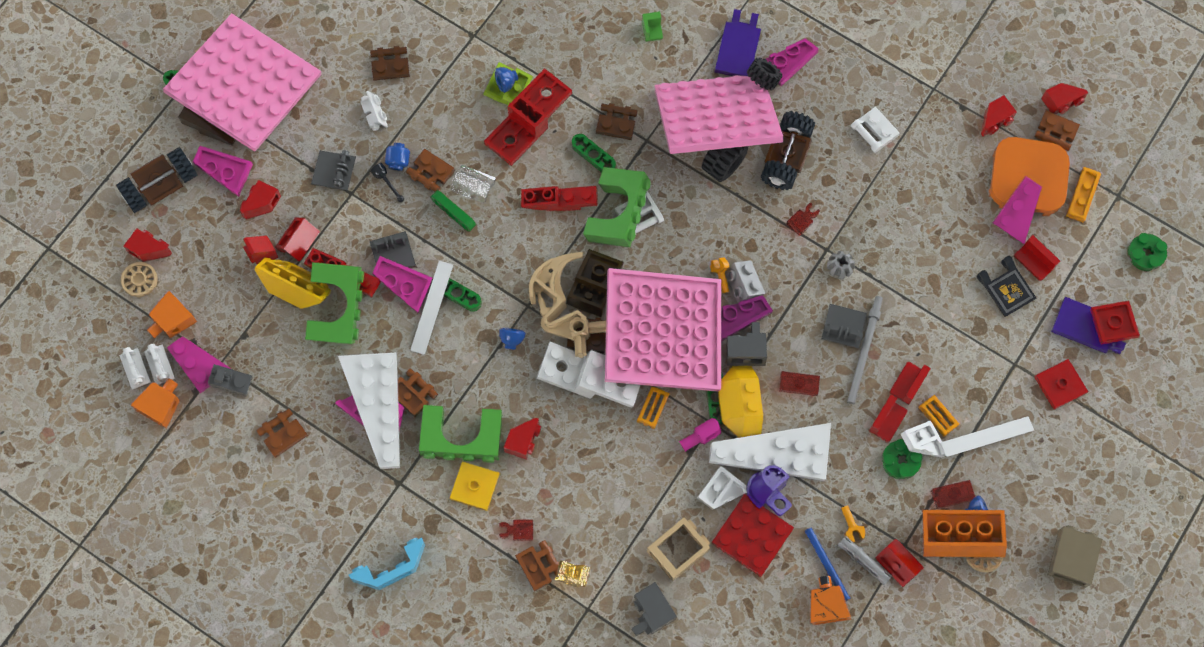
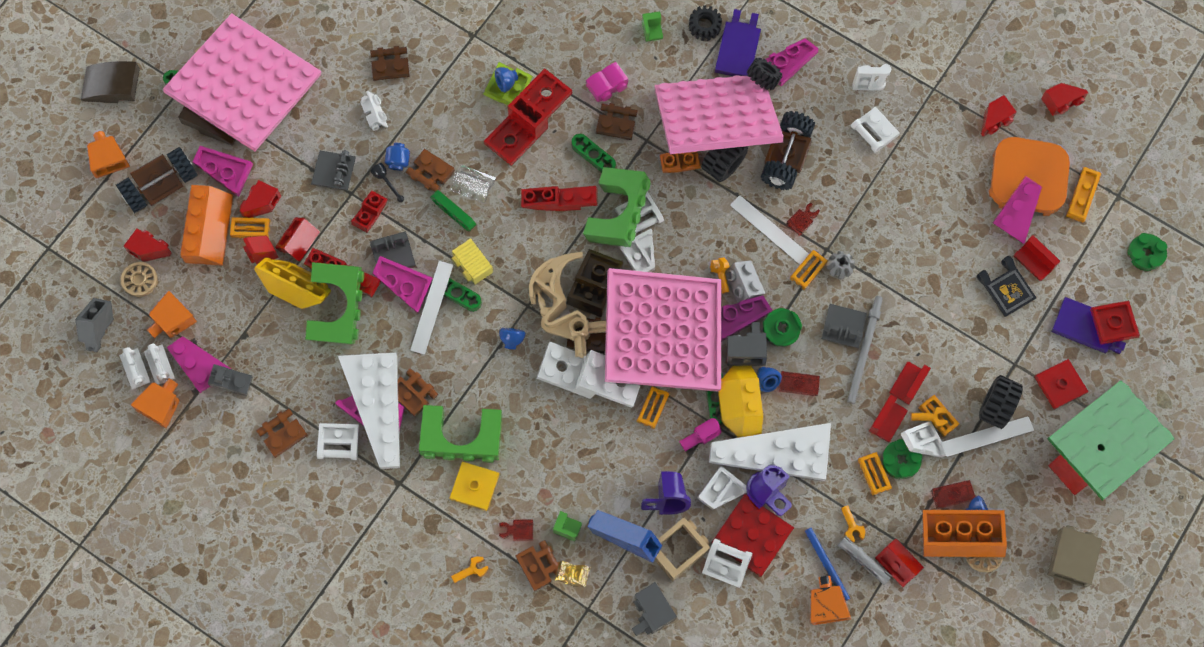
medium azure slope [349,538,425,590] -> none
red slope [504,418,542,460] -> none
dark orange plate [1034,110,1080,151] -> none
none -> dark grey hinge [75,298,114,352]
none -> dark brown slope [81,61,140,103]
none -> orange torso [87,131,130,179]
none -> orange slope [180,185,233,266]
none -> light orange tile [230,217,271,238]
none -> white plate [317,423,359,460]
none -> red slope [351,191,388,233]
none -> light yellow brick [451,238,493,285]
none -> light orange bar [451,556,489,583]
none -> bright green panel [553,511,582,542]
none -> dark pink brick [586,62,628,102]
none -> slope [587,510,662,563]
none -> white wing [620,229,655,272]
none -> dark purple container [641,471,691,515]
none -> orange slope [660,151,701,173]
none -> black tyre [689,5,722,41]
none -> white plate [702,539,753,588]
none -> white sticker [730,196,809,264]
none -> blue brick [757,367,782,392]
none -> green plate [762,308,802,347]
none -> light orange tile [790,250,828,290]
none -> white plate [852,64,891,91]
none -> light orange tile [858,452,892,496]
none -> light orange bar [911,407,948,428]
none -> black tyre [979,375,1023,429]
none -> piece [1047,380,1175,501]

